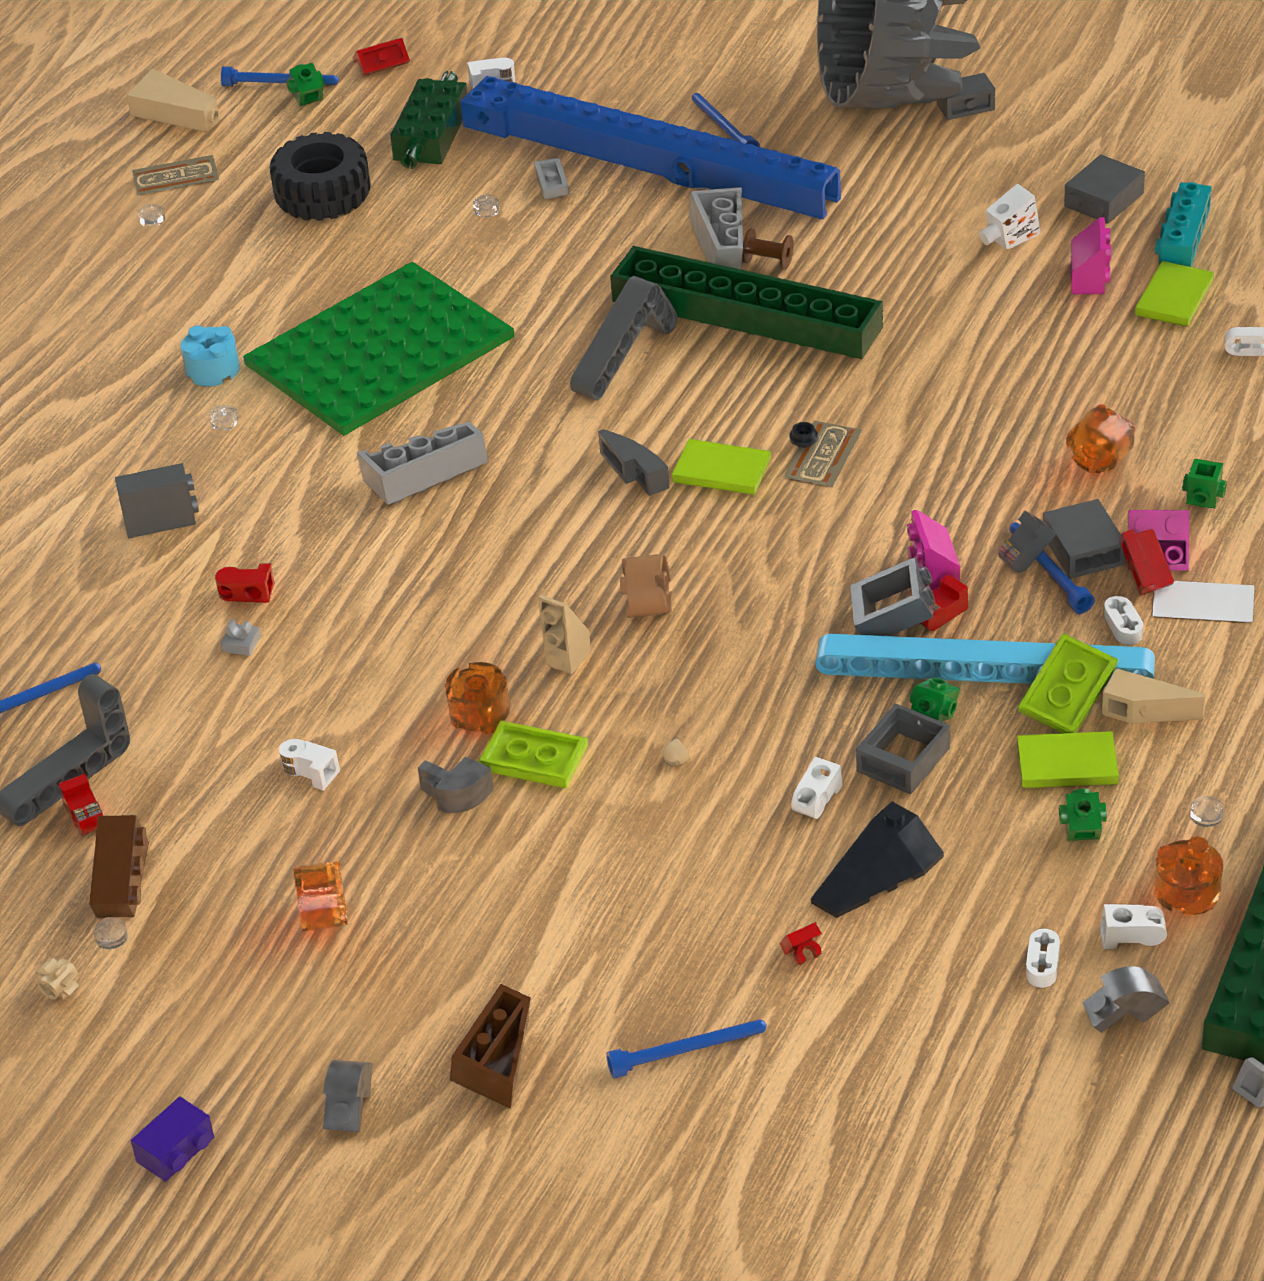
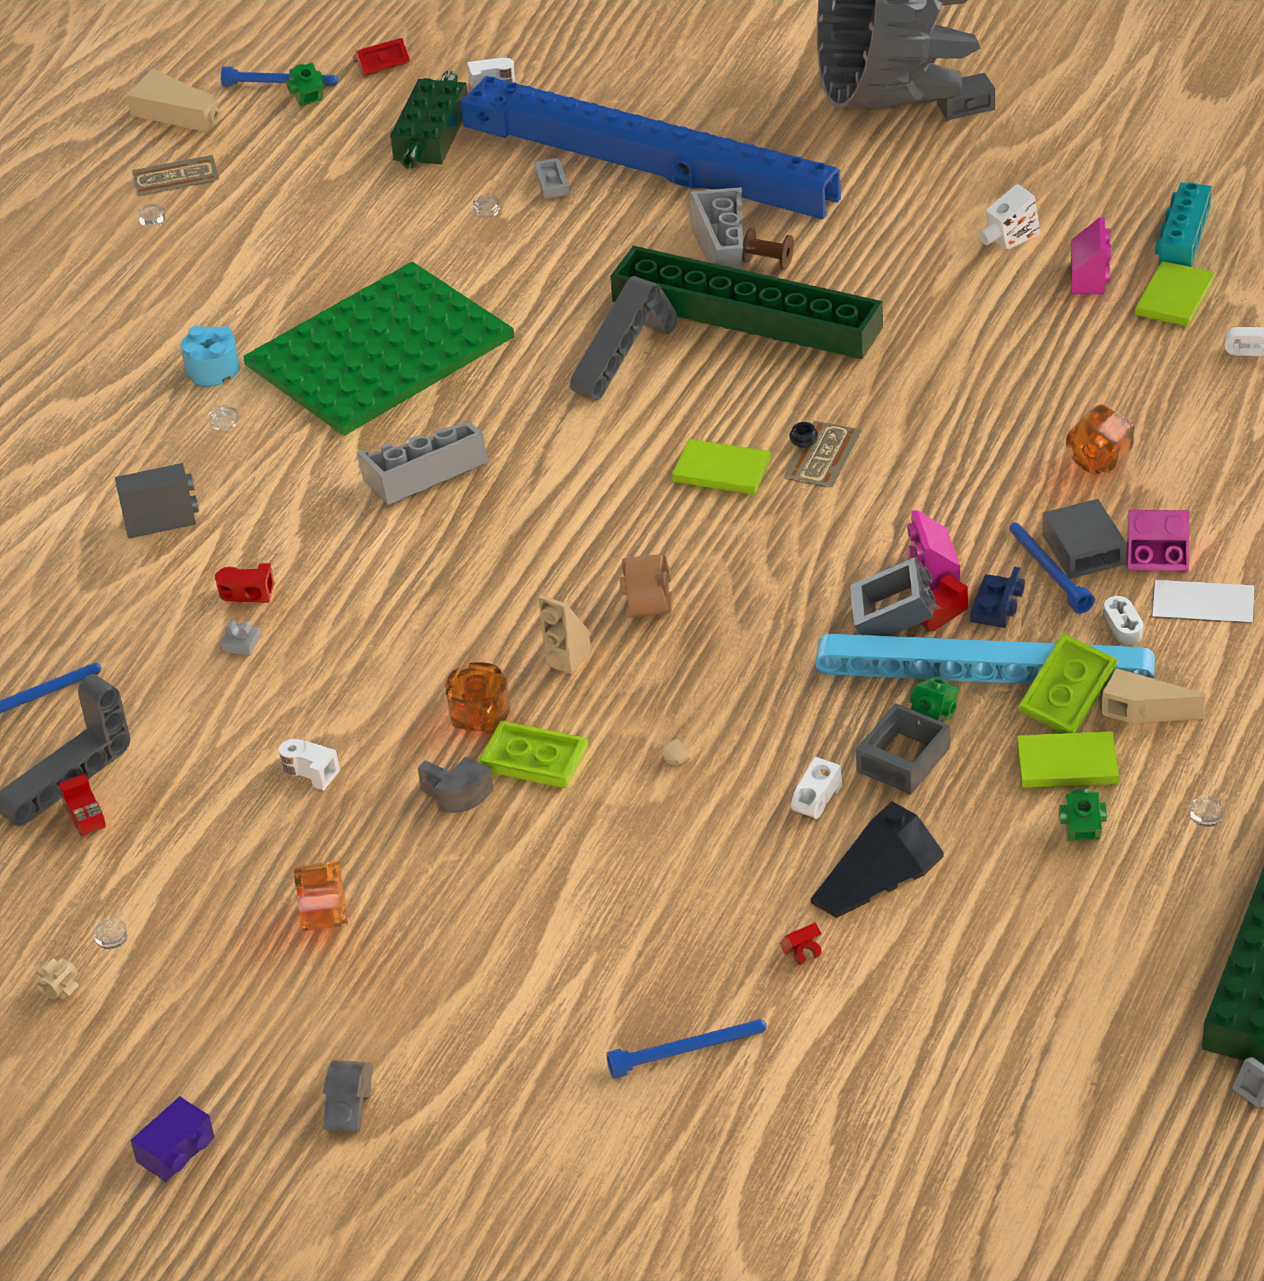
reddish brown wedge [89,815,149,918] -> none
black tyre [269,132,371,221] -> none
reddish brown wedge [450,984,531,1109] -> none
dark grey slope [598,429,670,496] -> none
blue piece [692,93,760,147] -> none
dark grey leg [998,510,1057,573] -> none
white beam [1026,929,1060,988] -> none
dark grey brick [1064,154,1145,224] -> none
flat silver brick [1082,966,1170,1033] -> none
white leg [1100,904,1167,950] -> none
red panel [1119,529,1174,596] -> none
clear orange brick [1154,836,1223,916] -> none
green brick [1182,459,1227,509] -> none
none -> dark blue bracket [970,567,1025,628]

